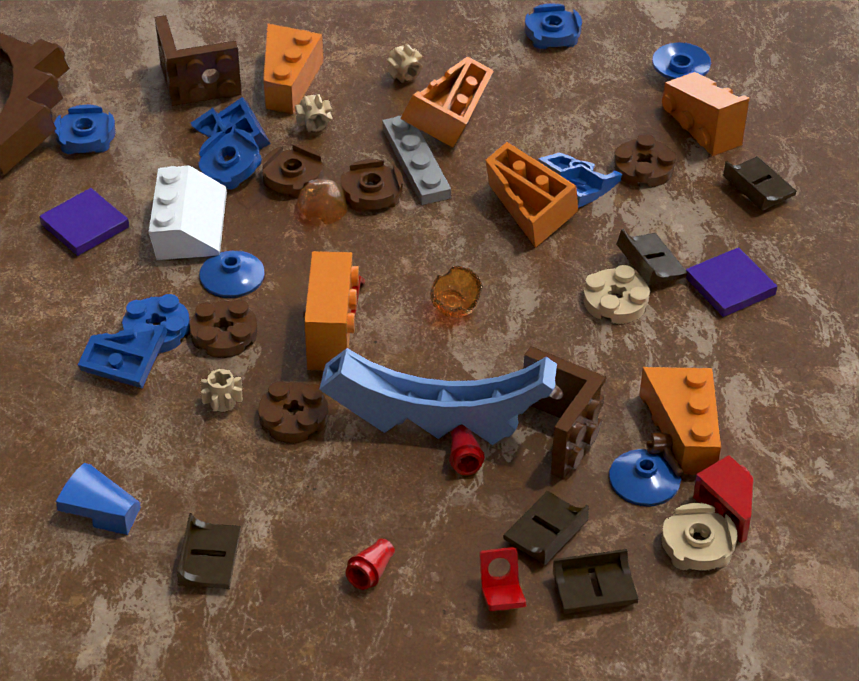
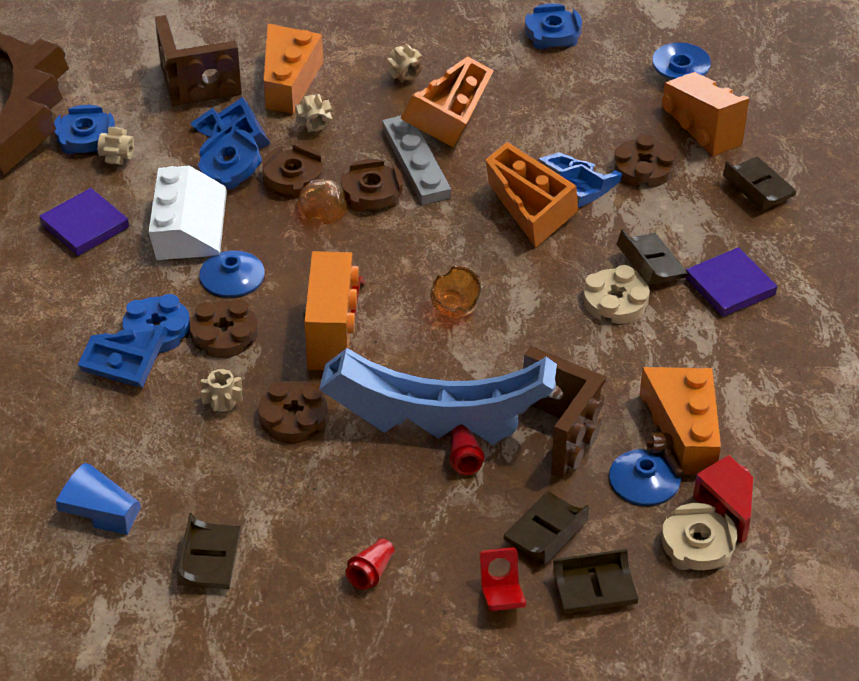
none -> tan gear [98,127,134,165]

